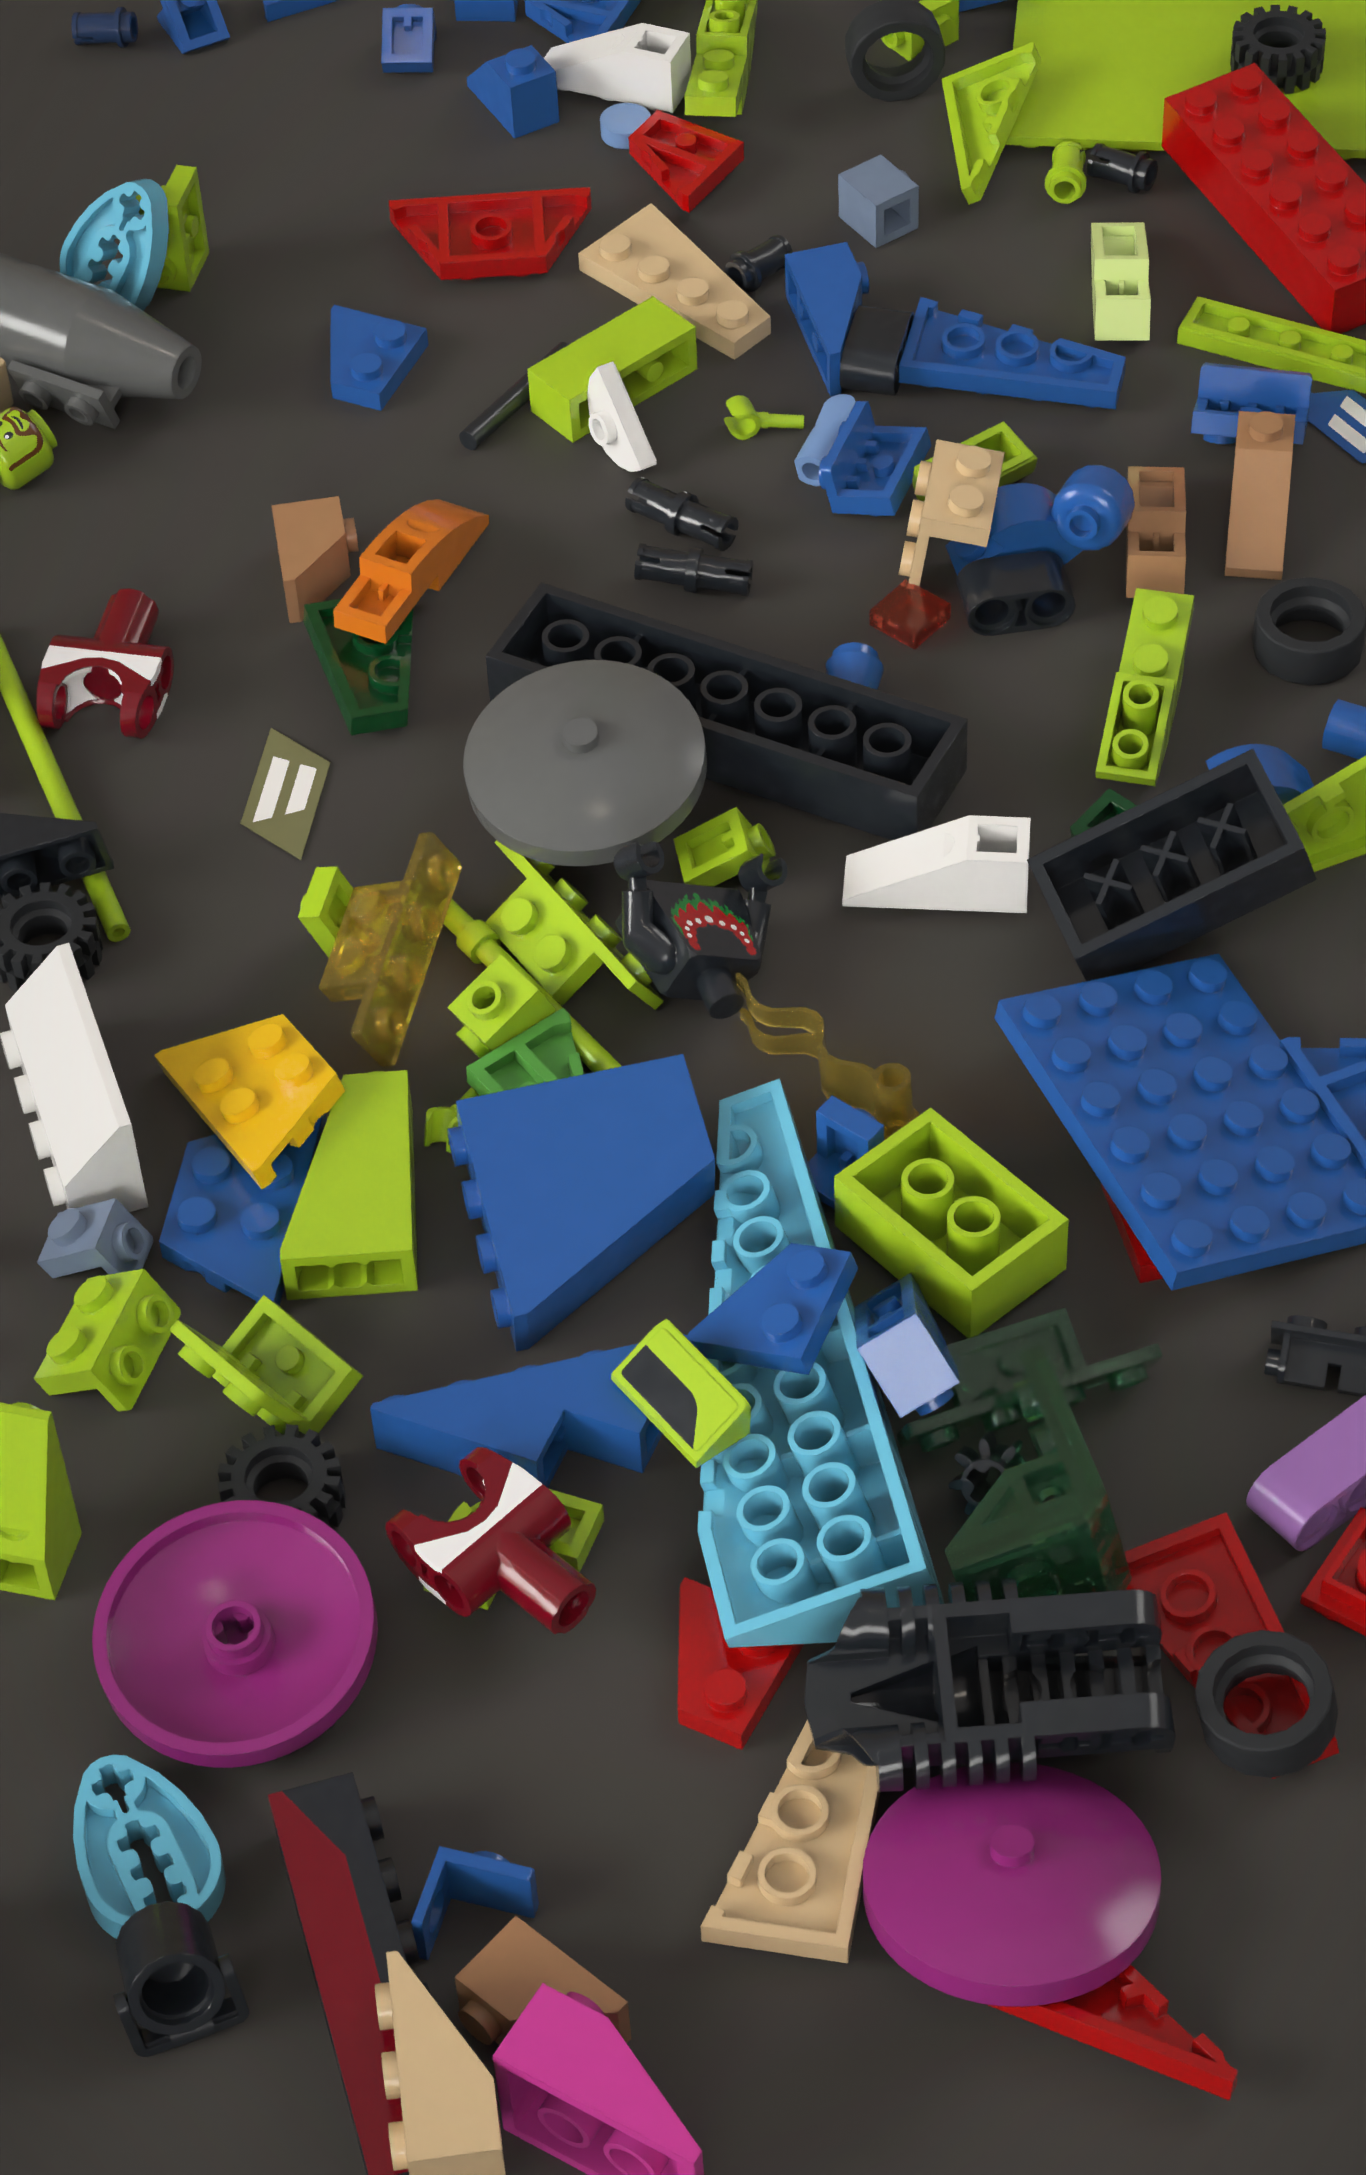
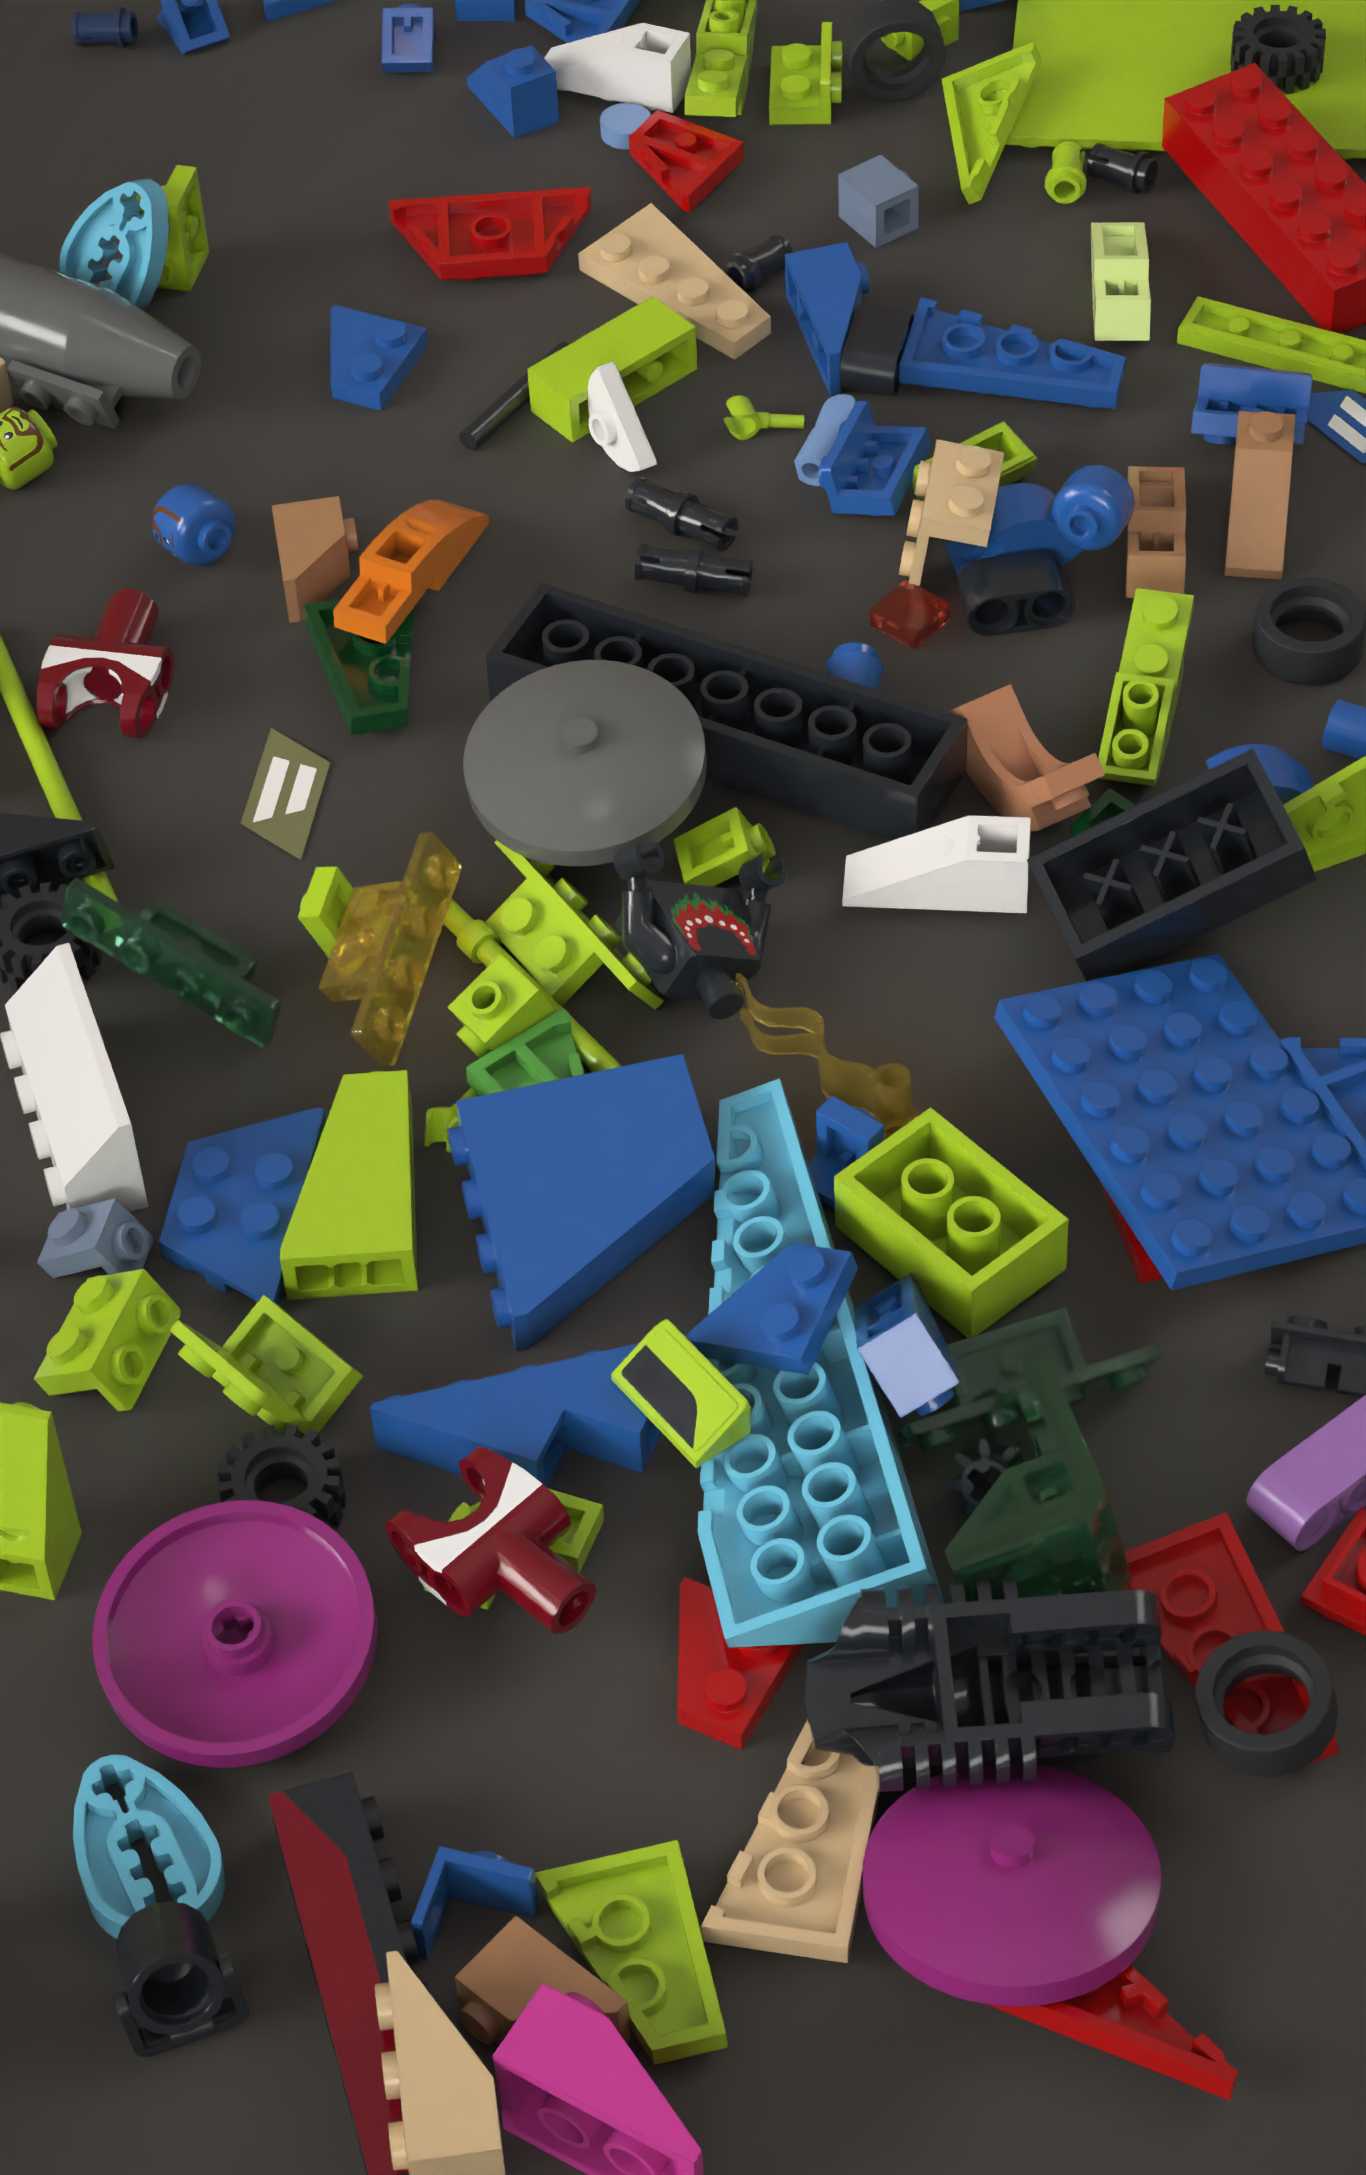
yellow wing [154,1014,345,1189] -> none
none -> clear green bracket [60,878,281,1048]
none -> blue head [151,483,236,566]
none -> lime wing [535,1840,728,2065]
none -> lime bracket [769,22,842,125]
none -> nougat arch [948,684,1105,831]

